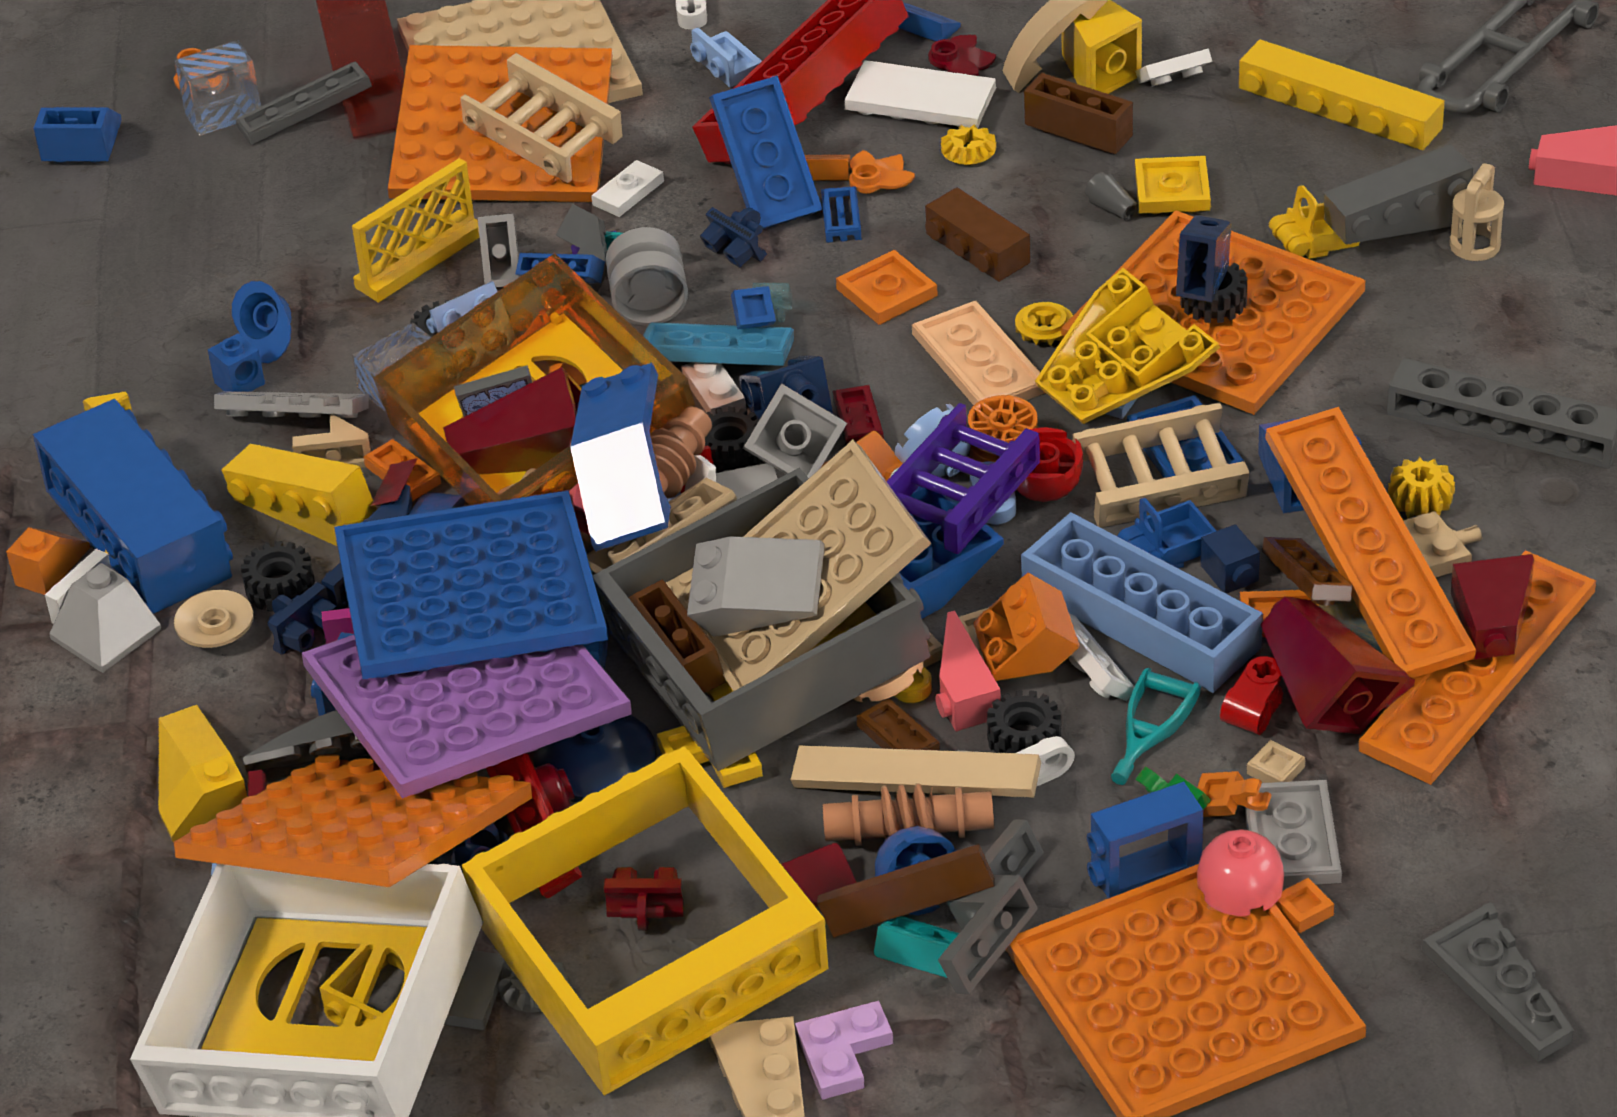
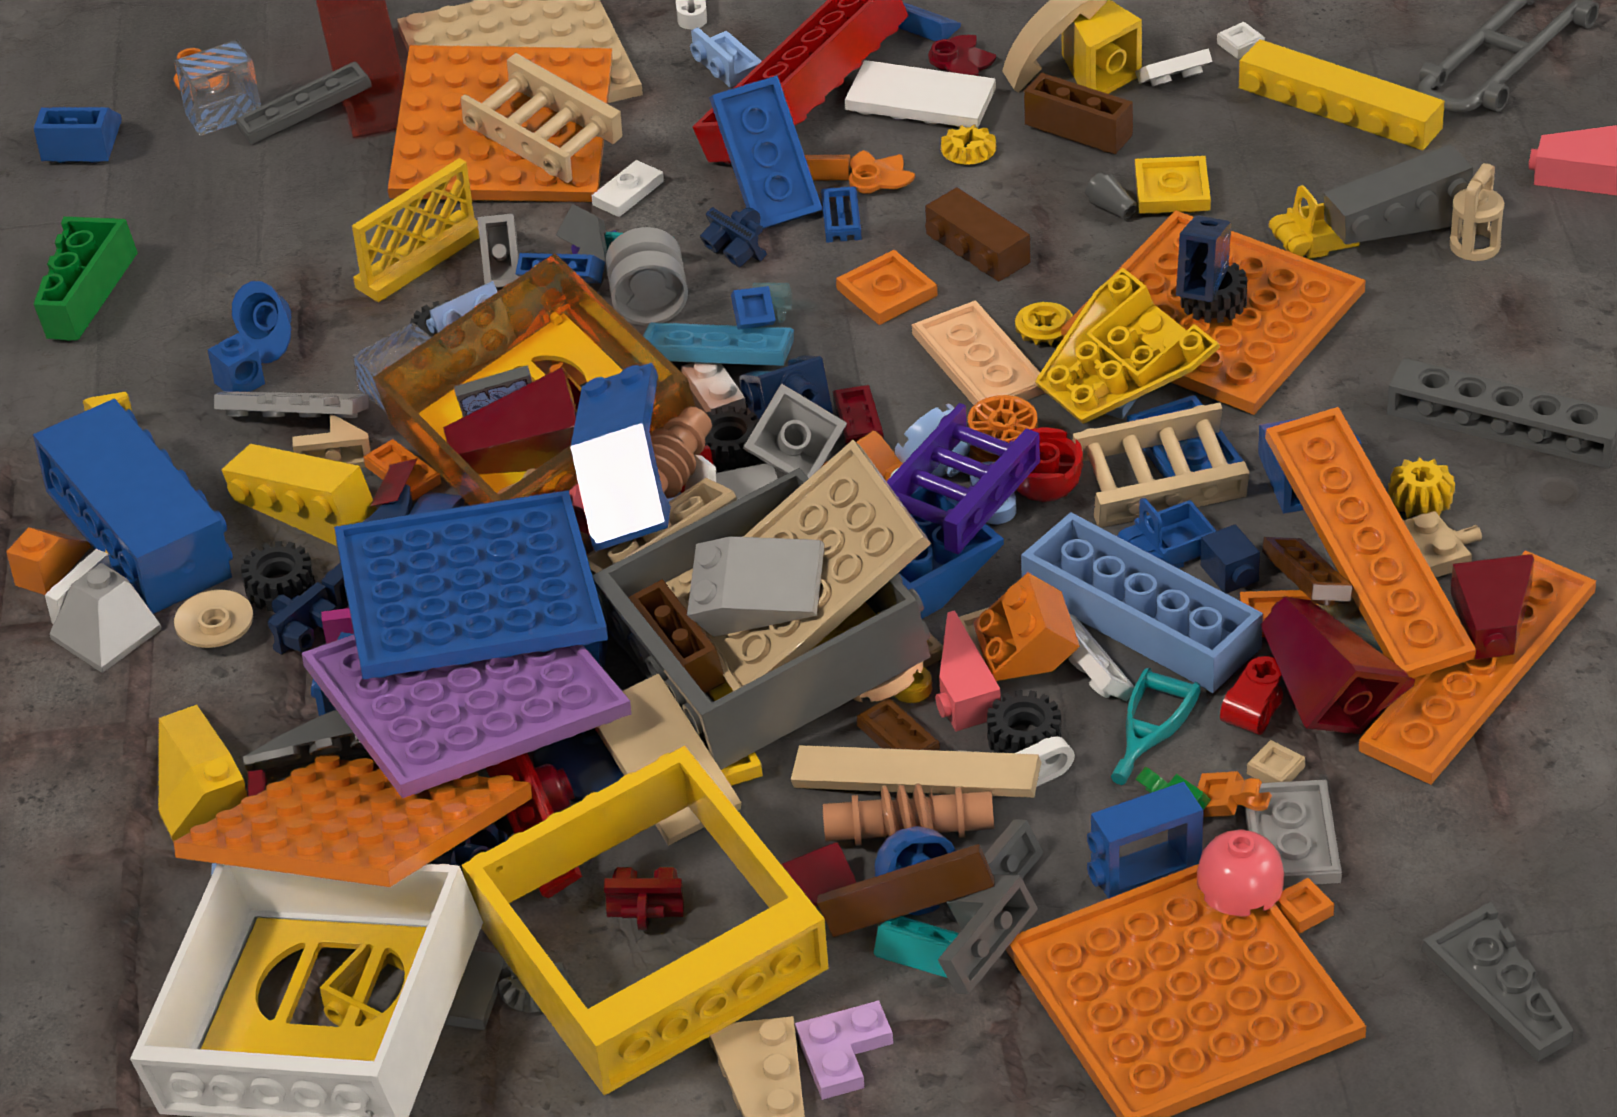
none -> green wedge [33,216,138,341]
none -> tan tile [595,673,741,846]
none -> white tile [1217,22,1265,59]

